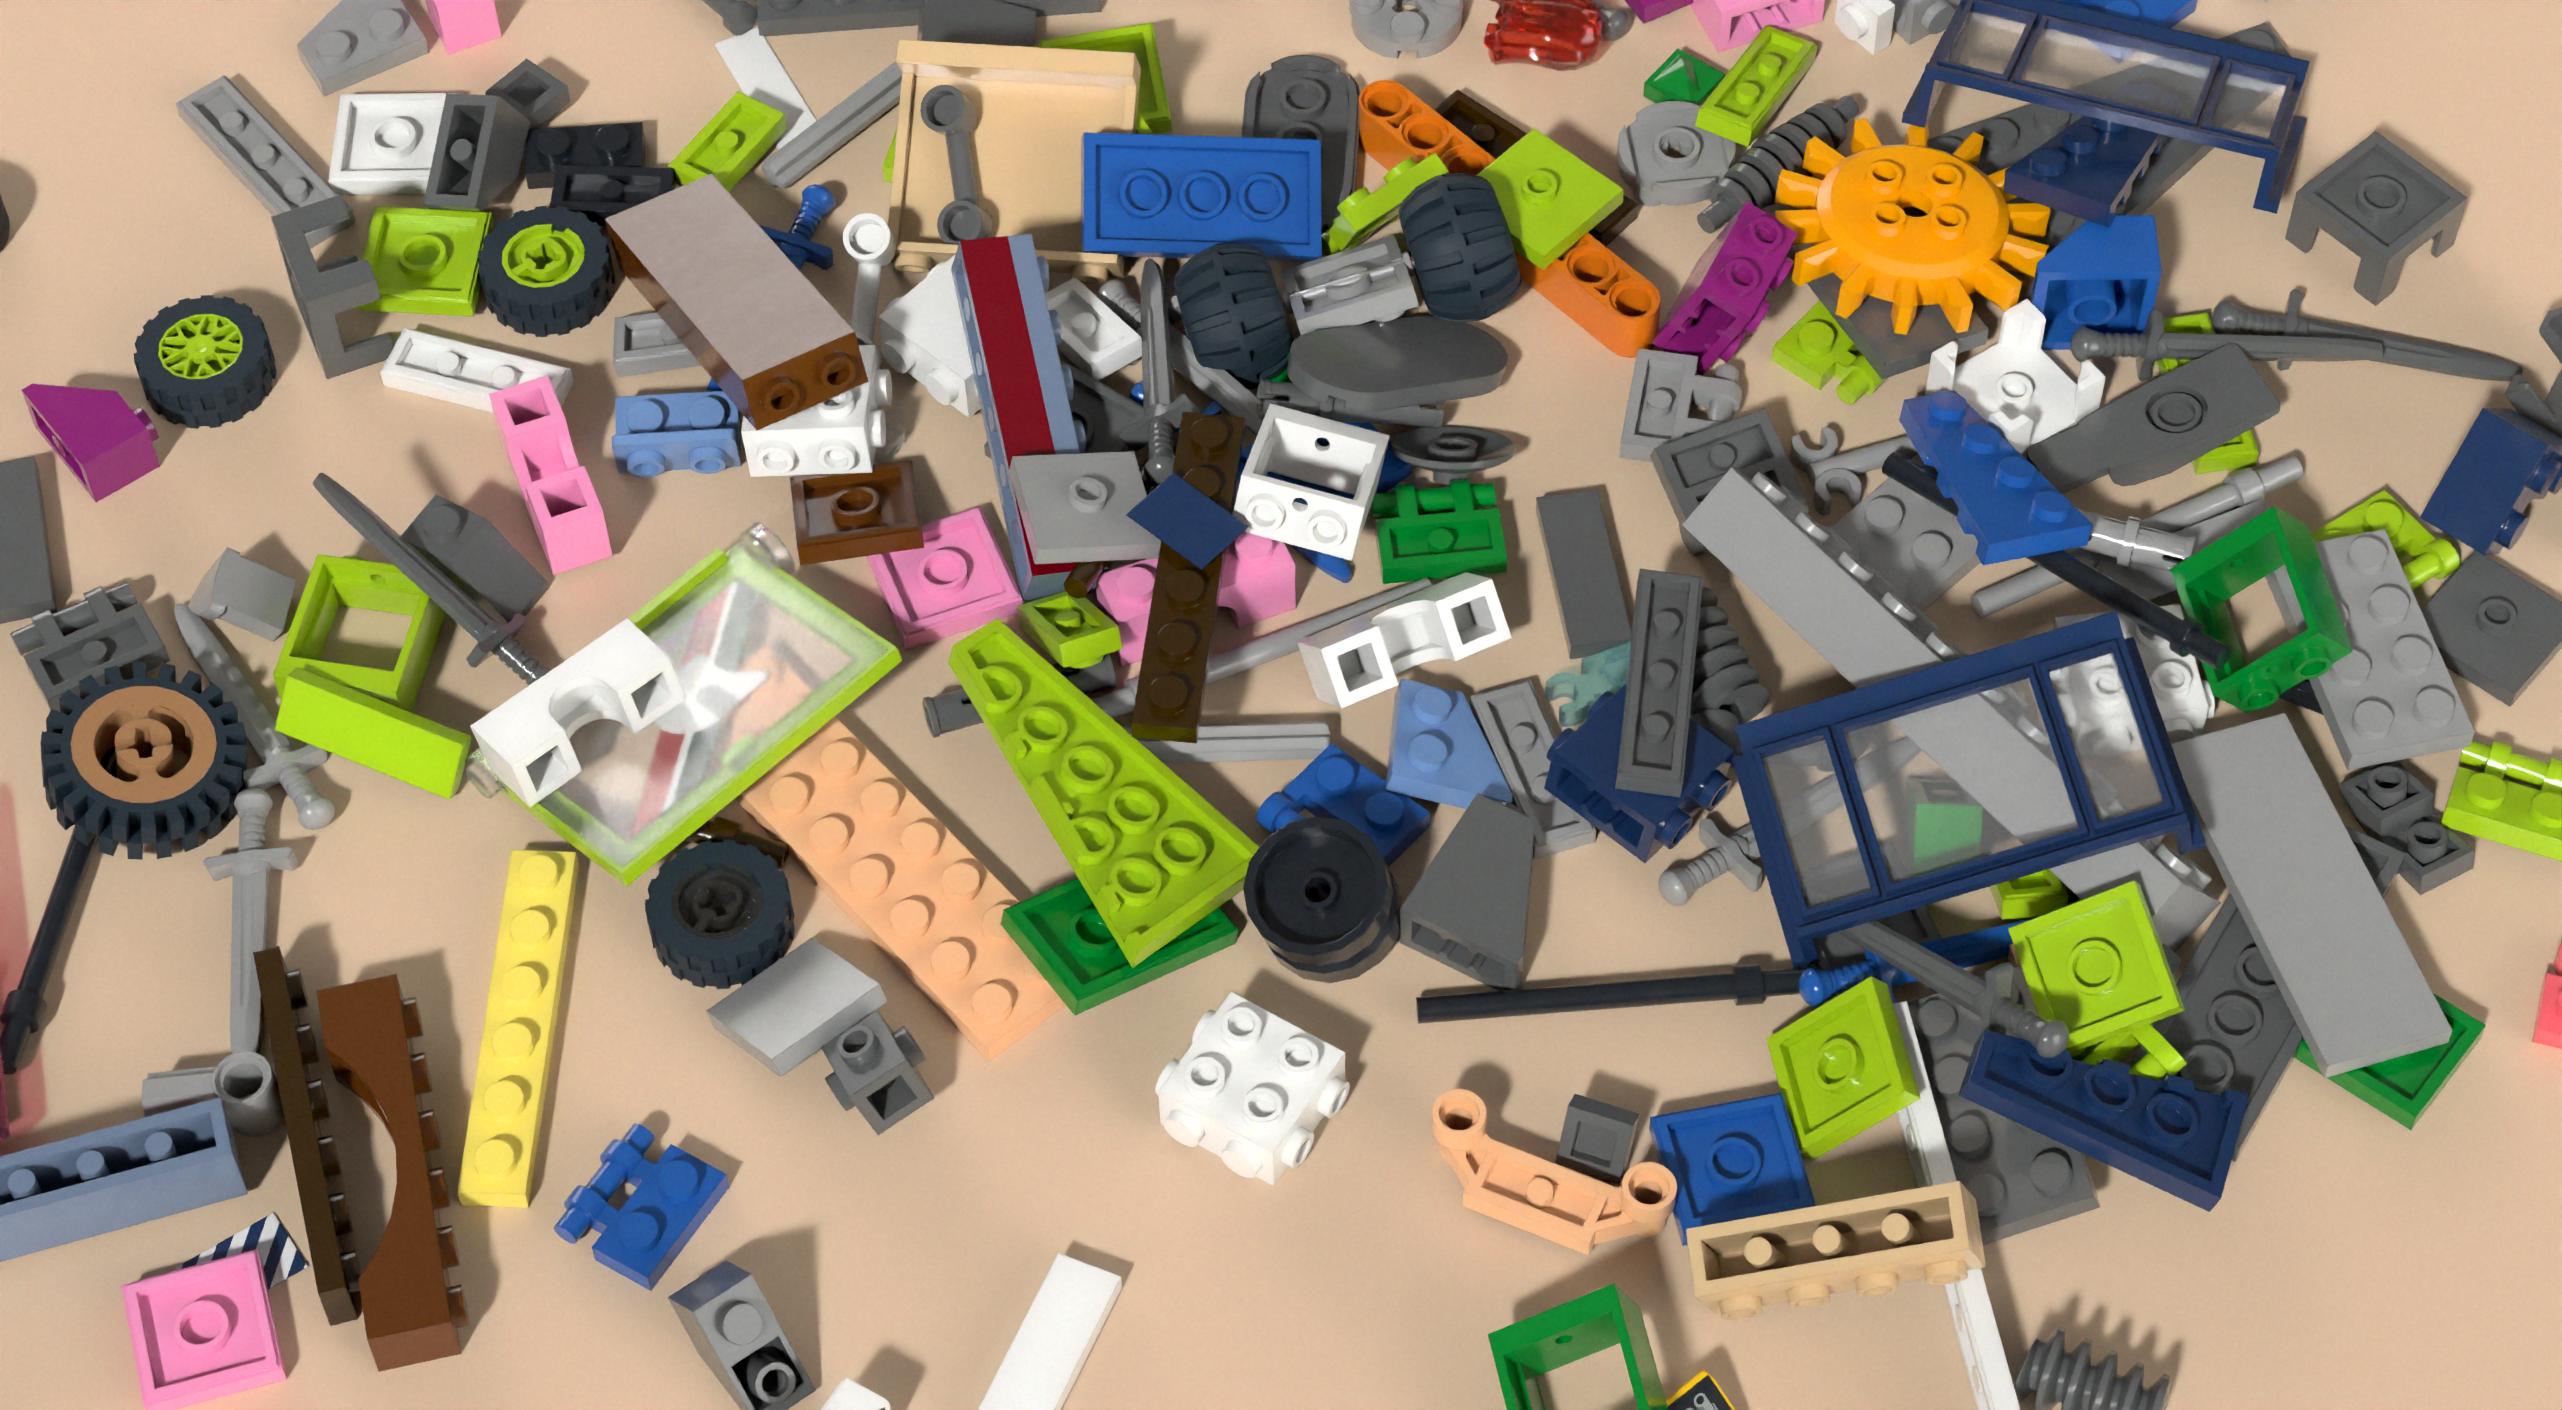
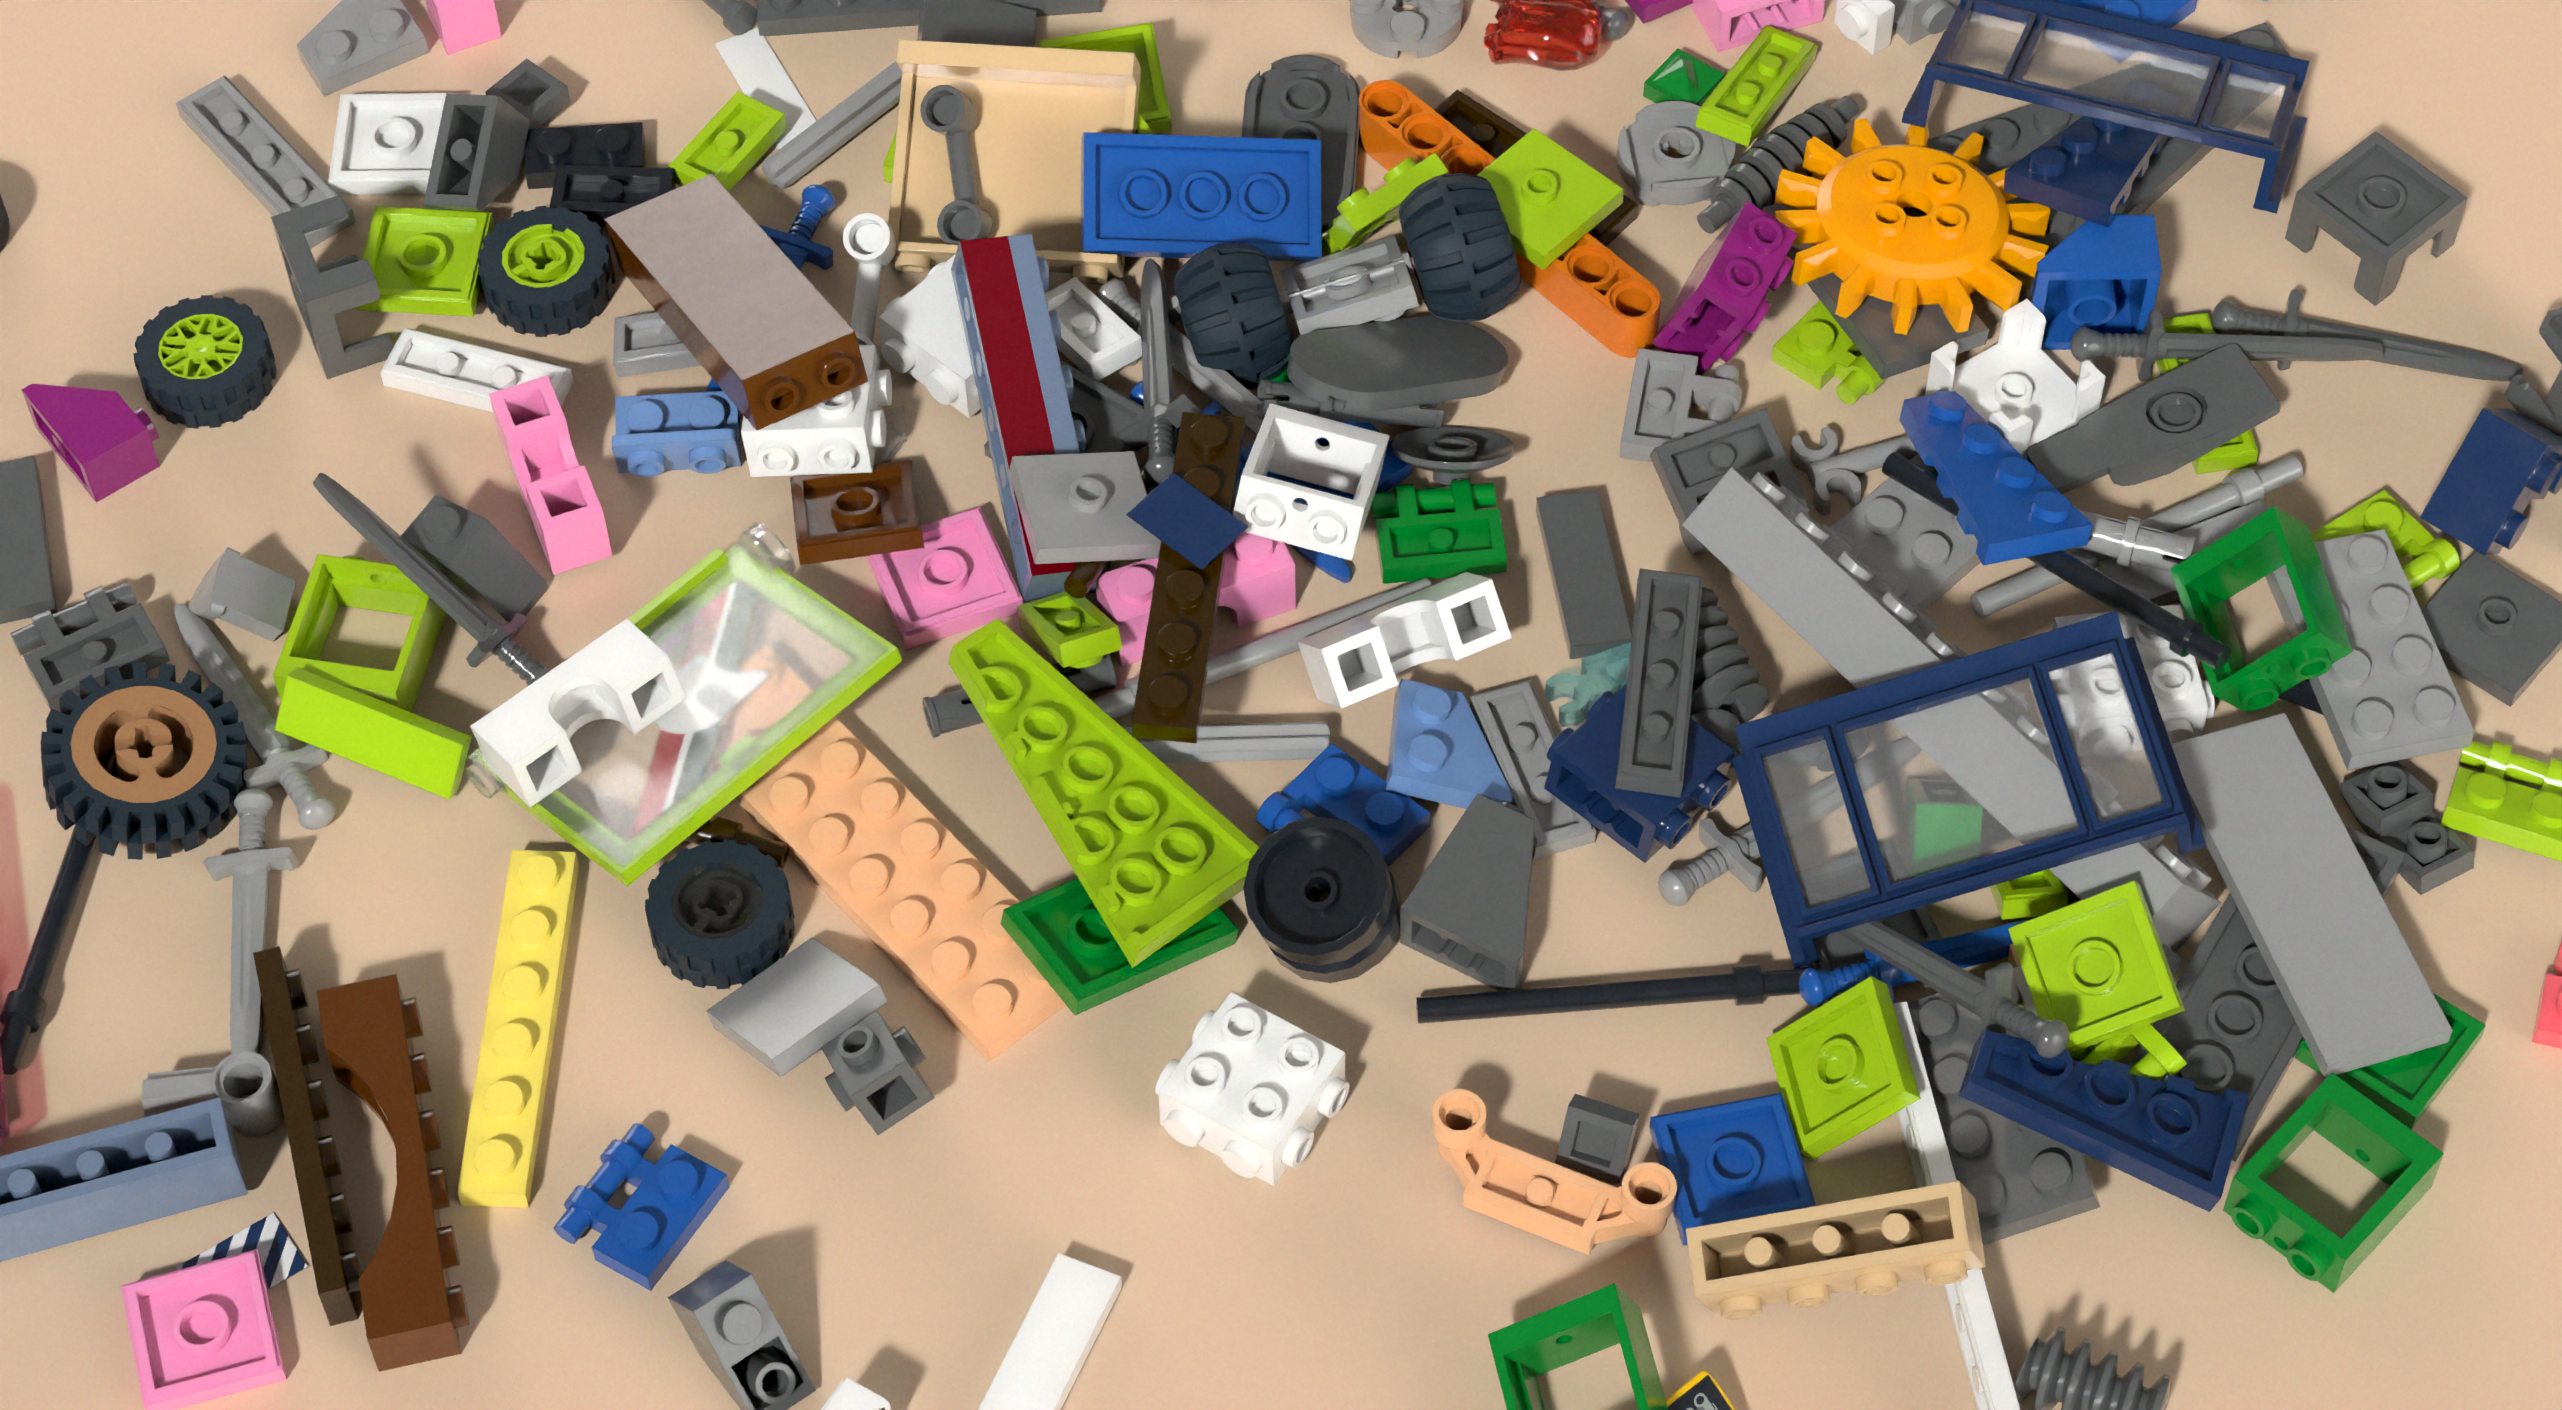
none -> green window [2223,1073,2444,1293]

